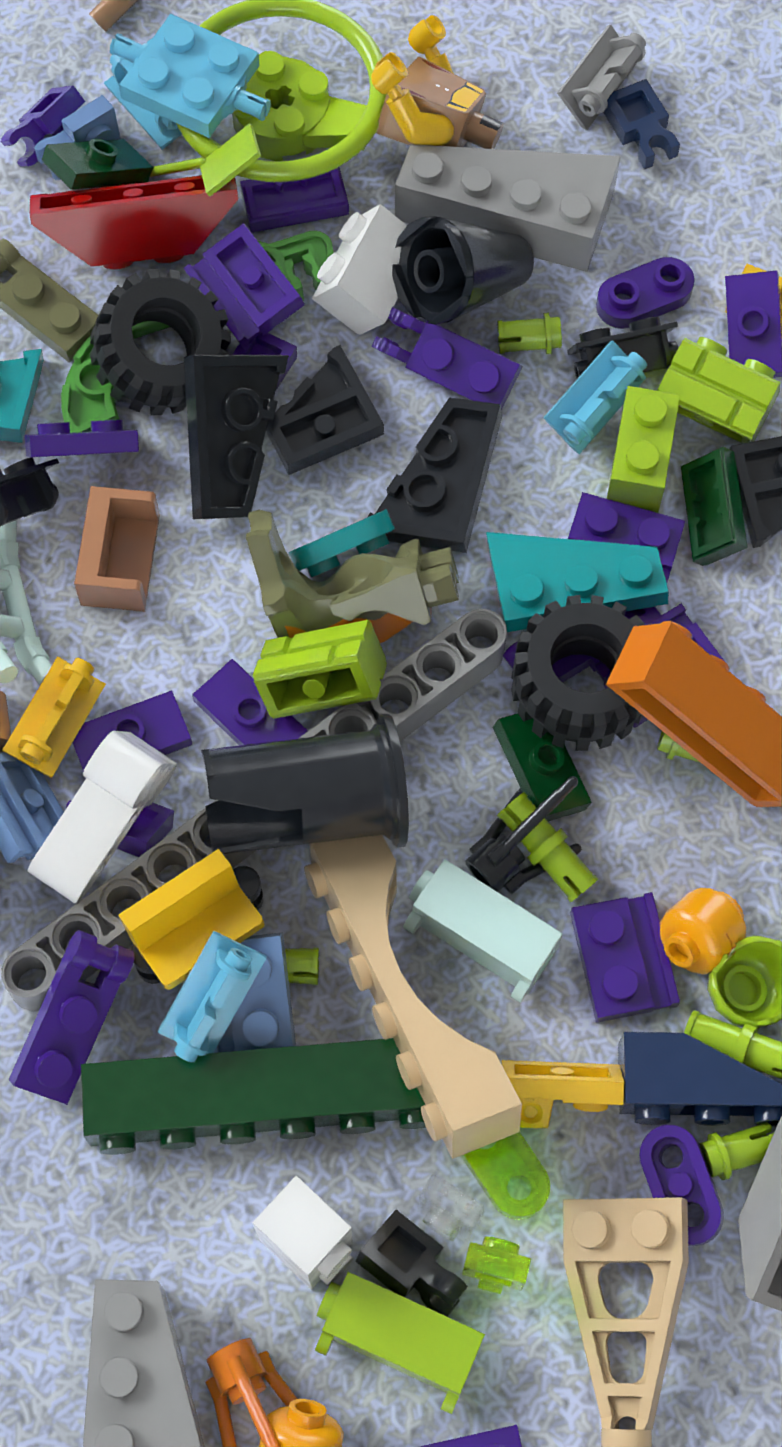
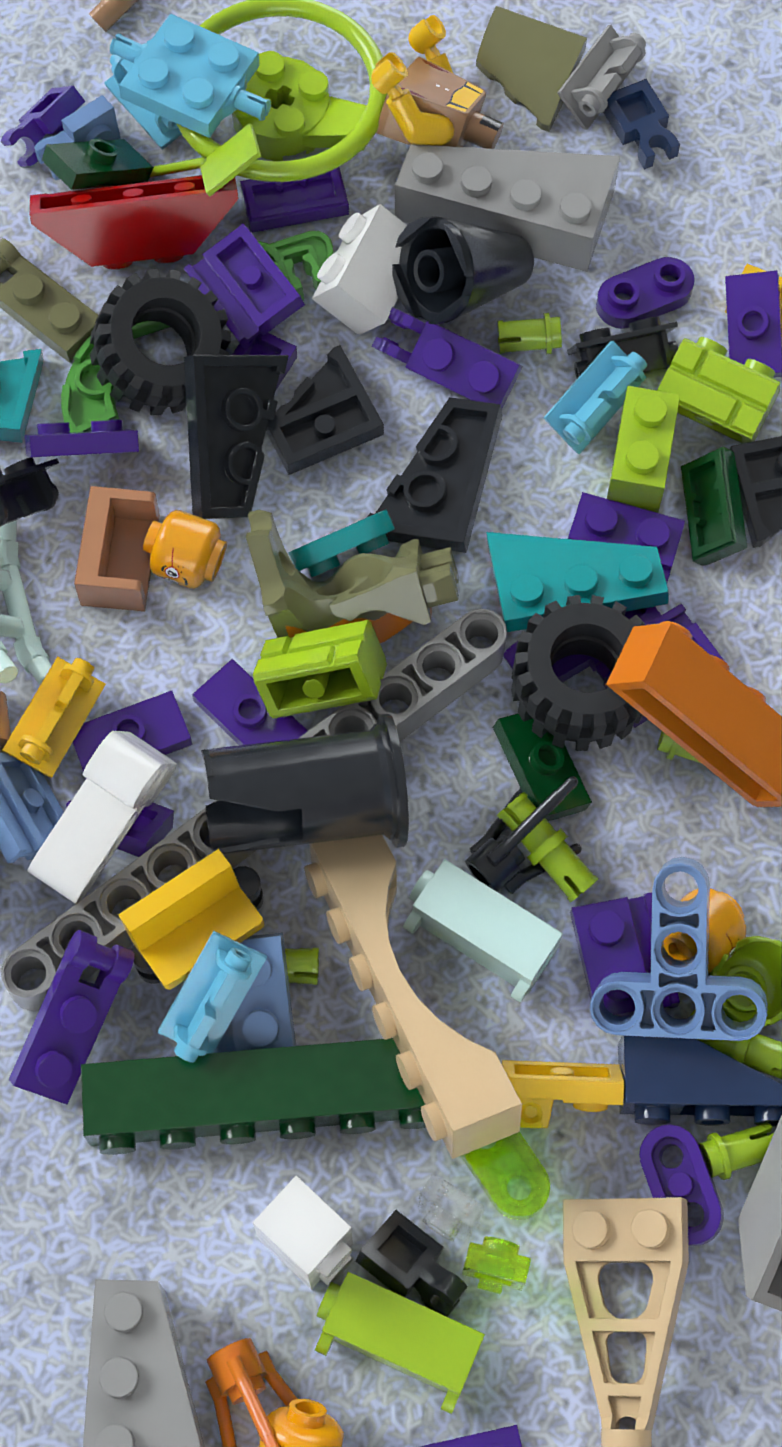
none -> light orange head [143,510,227,589]
none -> olive slope [476,6,587,132]
none -> medium blue beam [590,857,768,1041]

